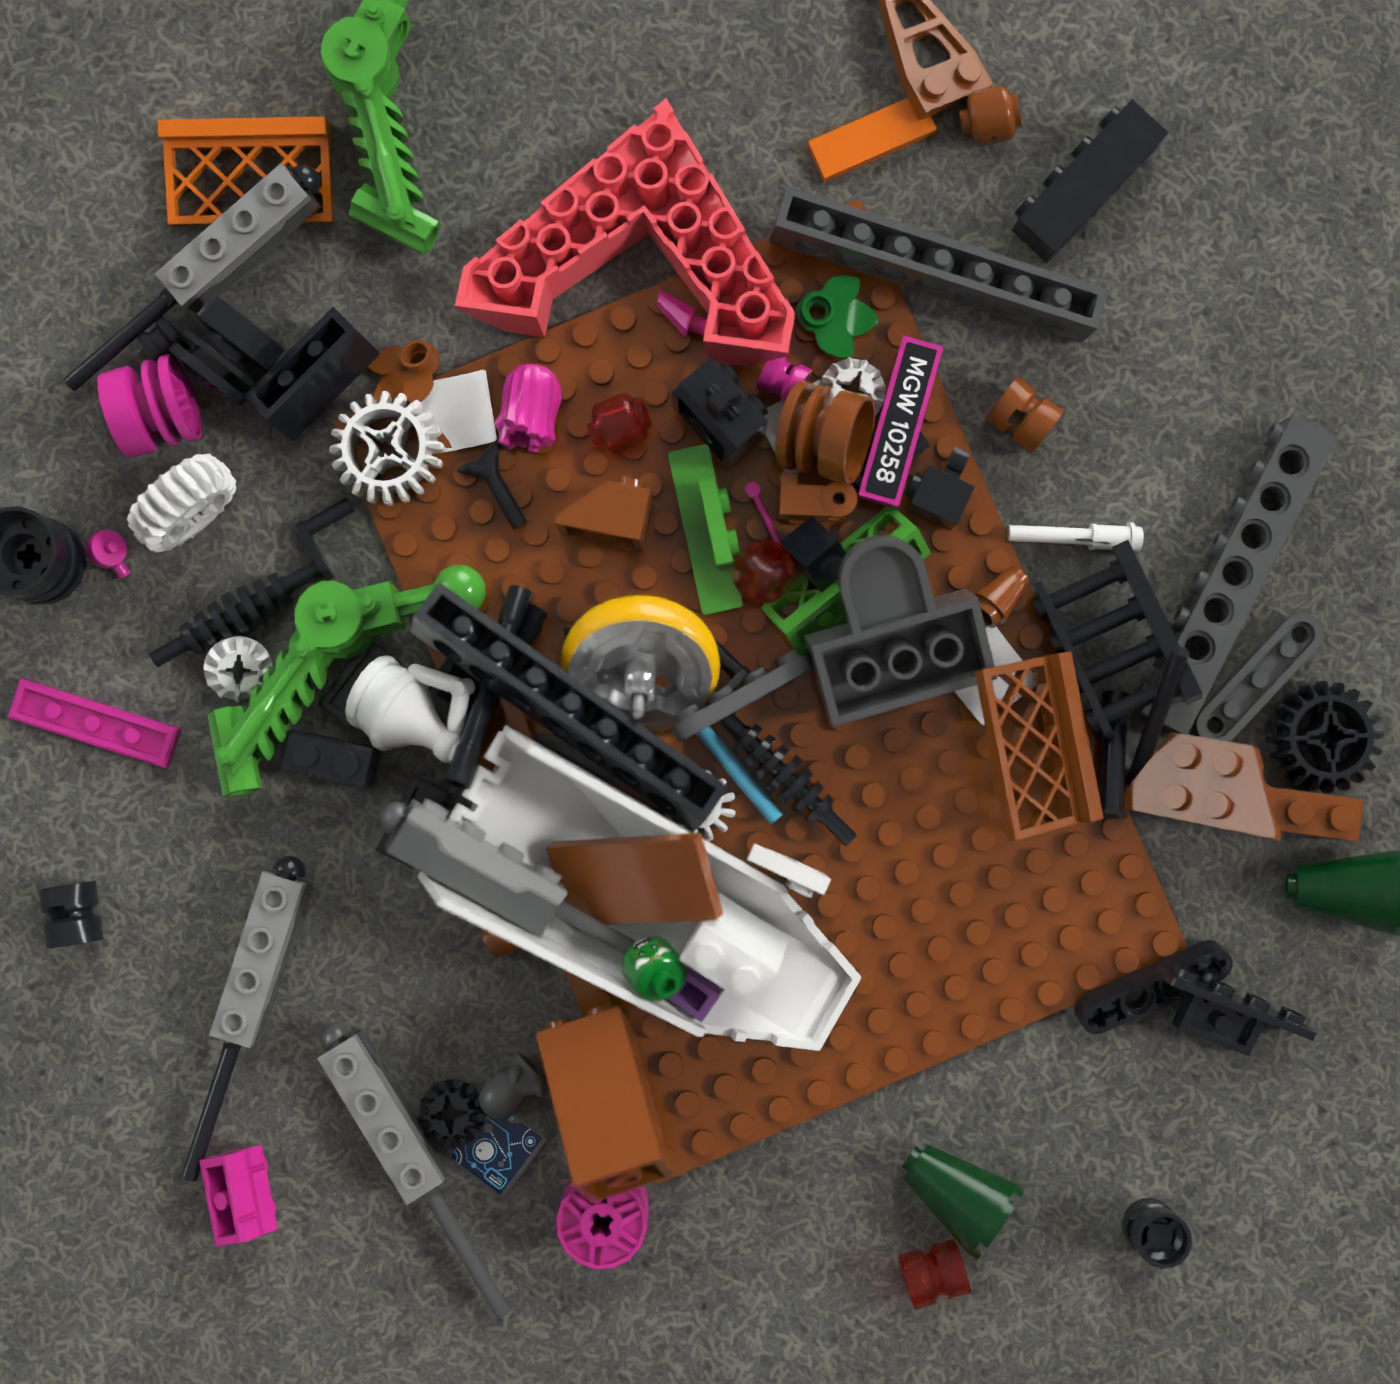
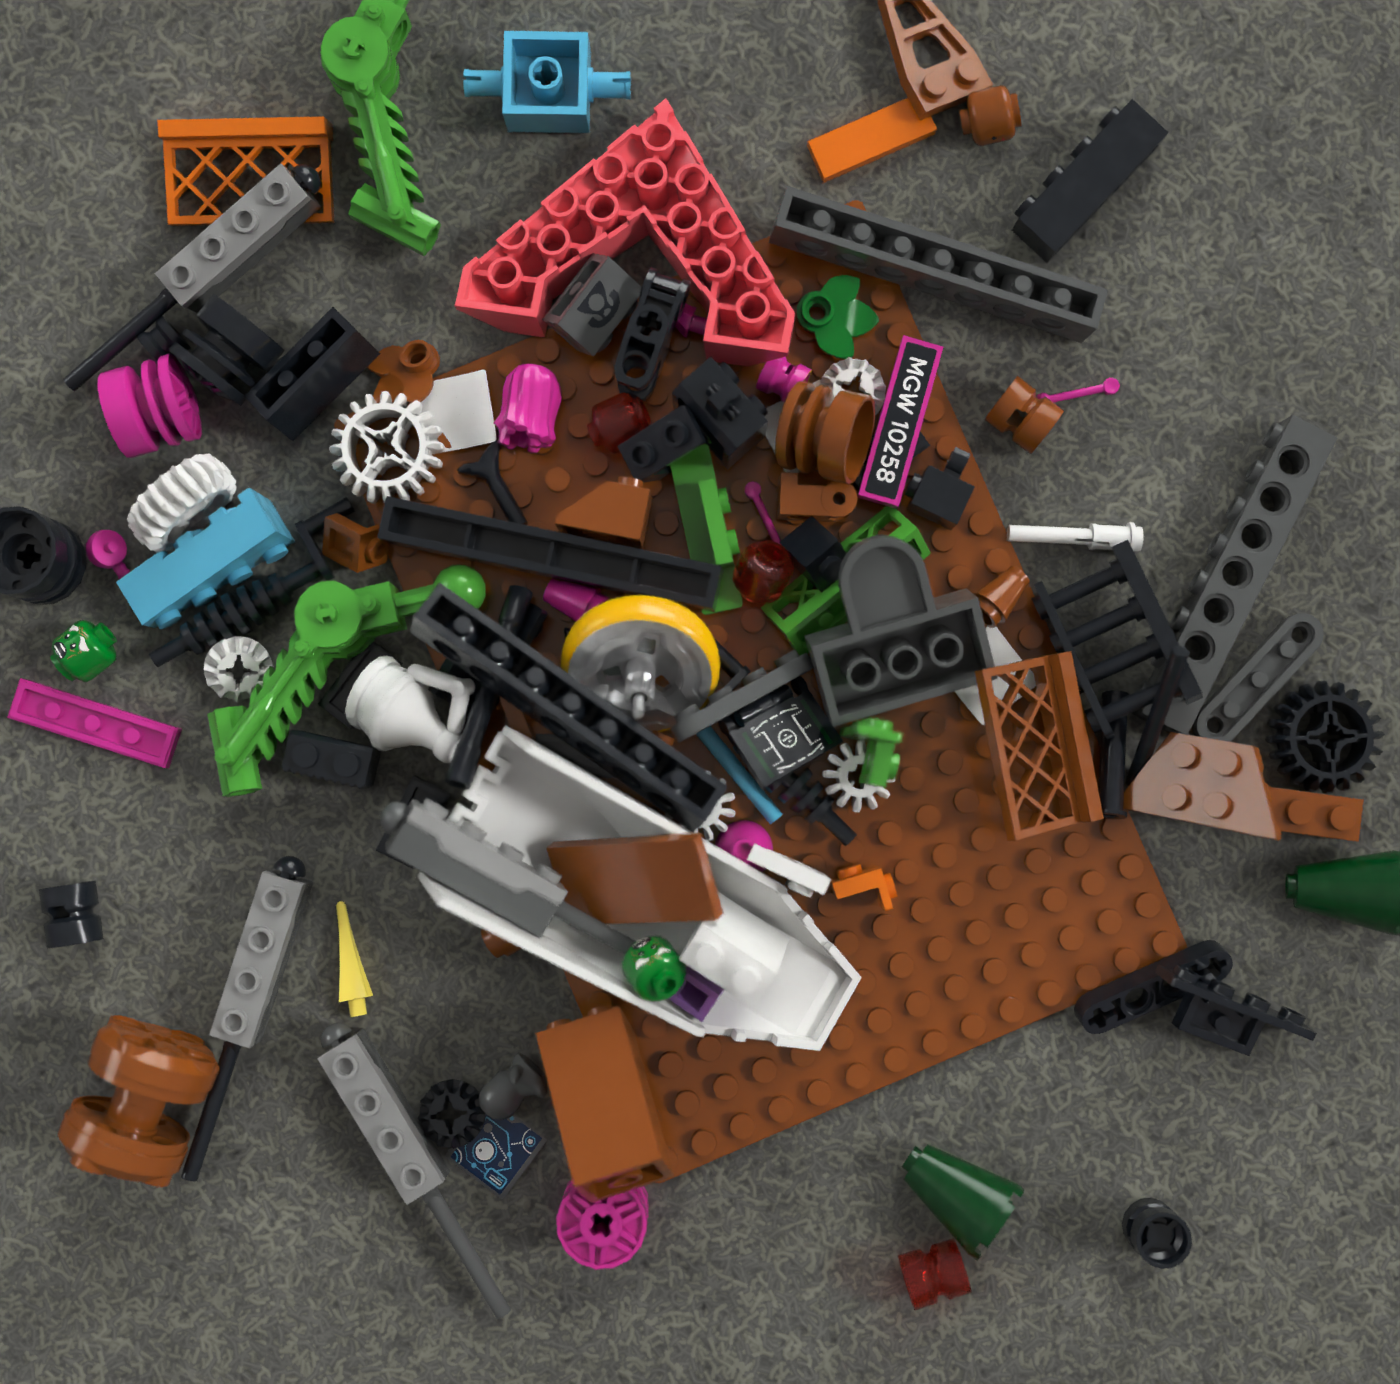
dark pink brick [199,1144,278,1247] -> none
none -> green head [50,620,117,682]
none -> dark orange piece [58,1015,220,1187]
none -> medium azure wedge [116,487,295,629]
none -> dark orange bracket [322,513,389,573]
none -> light yellow piece [336,901,373,1017]
none -> black brick [377,496,724,612]
none -> medium azure brick [463,31,631,133]
none -> dark grey brick [542,253,642,356]
none -> dark pink cone [543,578,609,622]
none -> black piece [614,267,691,403]
none -> black bracket [617,405,705,482]
none -> dark pink brick [715,820,773,872]
none -> black piece [718,676,843,790]
none -> white gear [822,740,895,812]
none -> orange bracket [830,864,897,911]
none -> bright green bracket [840,717,902,787]
none -> dark pink hinge [1036,378,1120,403]

